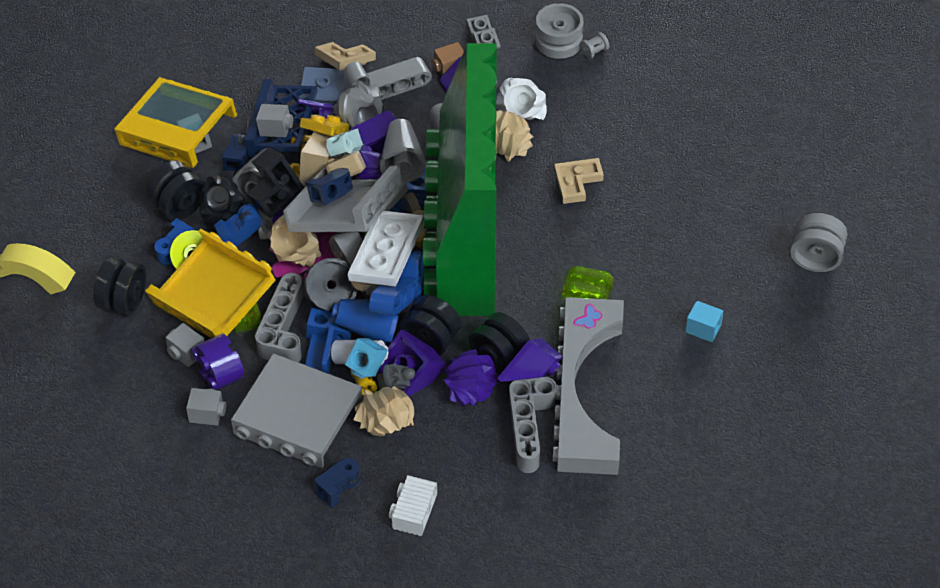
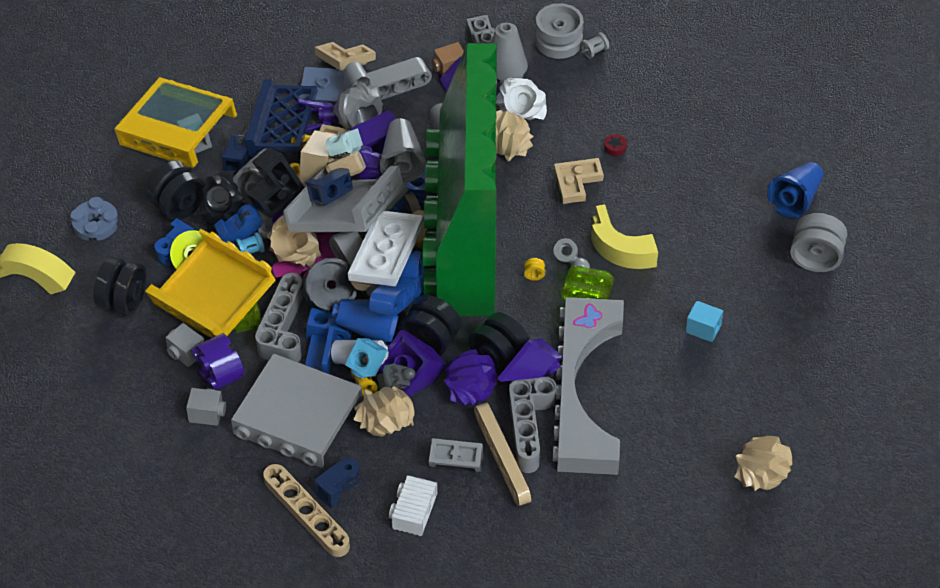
light grey brick [256,104,293,137] -> none
yellow wing [300,115,349,136] -> none
none -> sand blue plate [71,197,118,241]
none -> medium azure bush [235,232,265,254]
none -> tan beam [264,464,350,557]
none -> light grey hinge [429,438,483,472]
none -> tan beam [474,403,531,506]
none -> light grey cone [491,23,528,83]
none -> yellow bush [524,258,545,281]
none -> light grey plate [554,238,590,277]
none -> light yellow arch [591,205,658,269]
none -> dark red tile [604,134,627,156]
none -> tan hair [734,436,792,491]
none -> blue cone [767,162,824,218]

